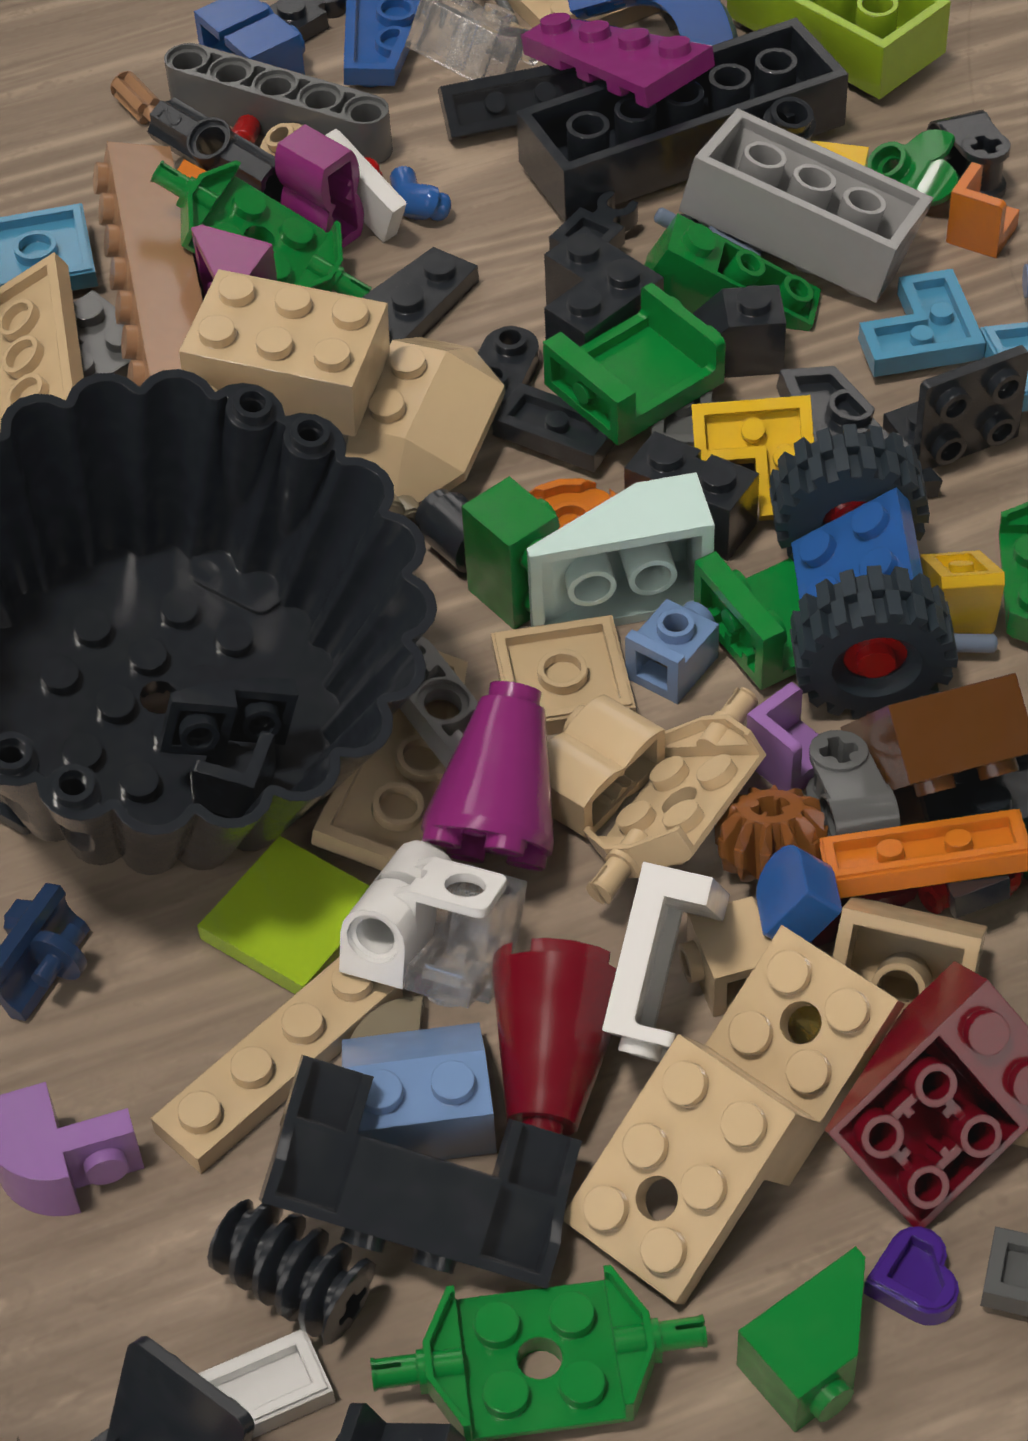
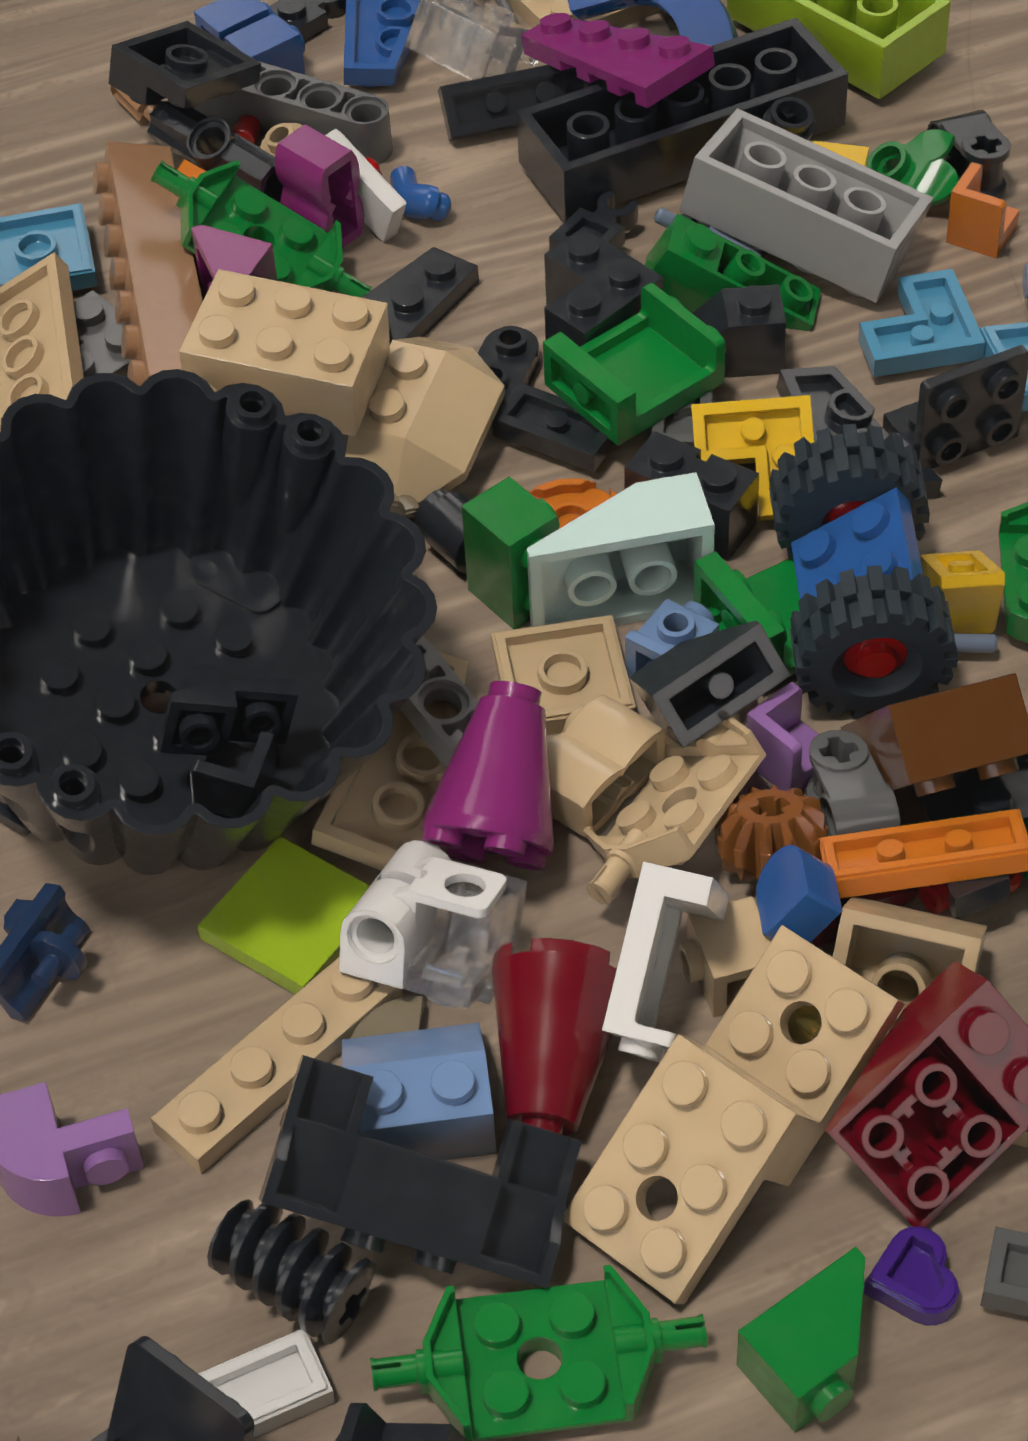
none -> black plate [108,21,262,109]
none -> black slope [628,620,791,748]

